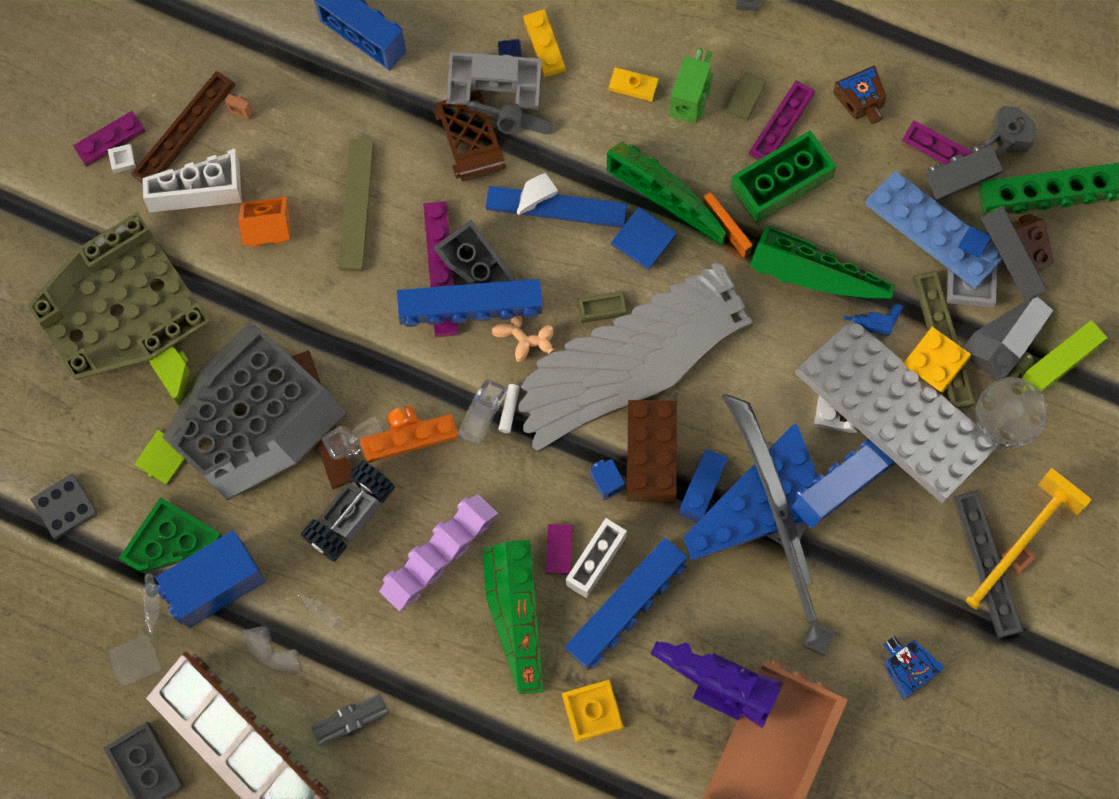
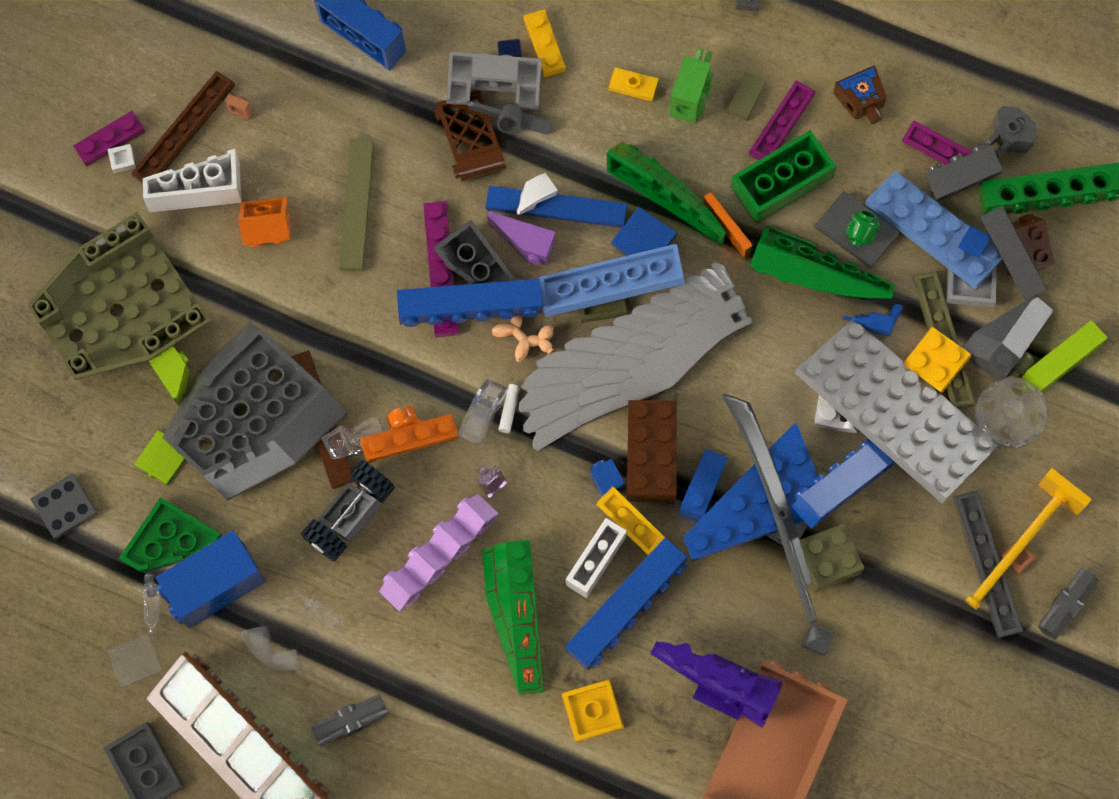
magenta tile [546,524,573,575] -> none
blue torso [883,636,944,700] -> none
none -> tile [476,465,507,498]
none -> medium lavender slope [487,211,556,265]
none -> medium blue plate [539,244,685,317]
none -> yellow plate [596,486,665,555]
none -> olive piece [800,523,864,592]
none -> dark grey tile [815,191,900,269]
none -> green head [845,210,880,247]
none -> dark grey piece [1038,568,1099,640]

